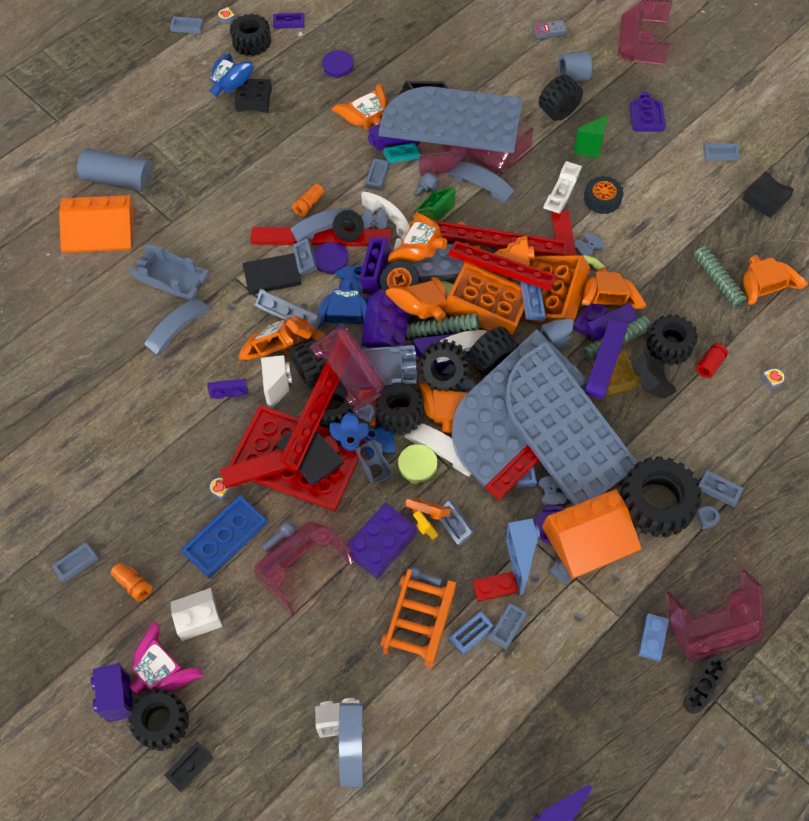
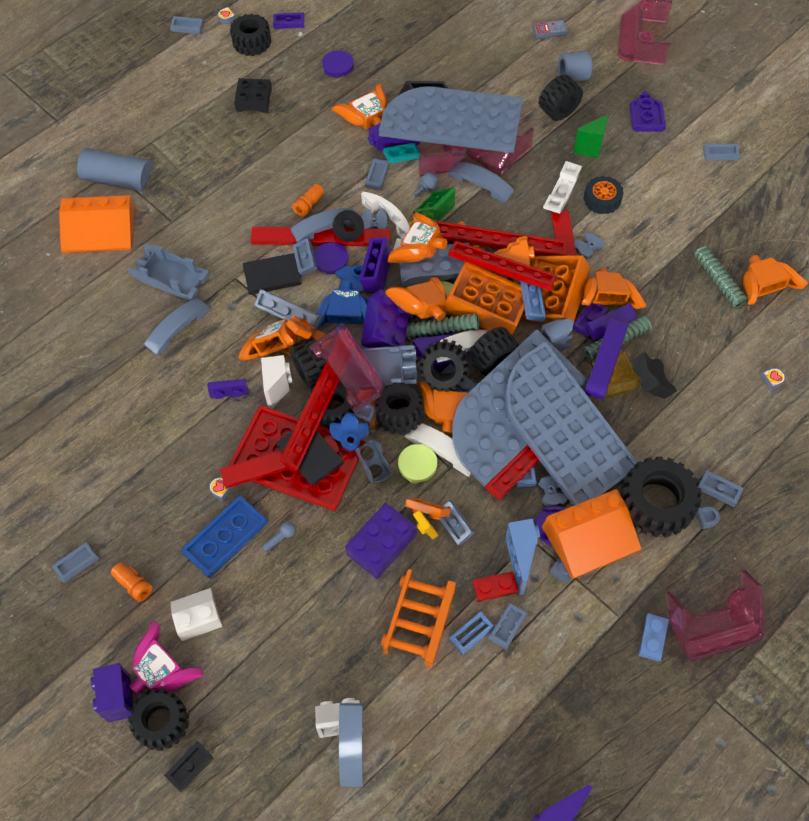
blue torso [209,53,254,97] -> none
clear pink windscreen [254,521,353,616] -> none
blue plate [362,427,396,458] -> none
wheel [380,261,422,292] -> none
sand blue bar [406,566,444,587] -> none
yellowish green arm [583,255,605,271] -> none
black tyre [646,314,698,365] -> none
black beam [683,656,727,714] -> none
red piece [696,343,729,378] -> none
black brick [742,171,794,218] -> none

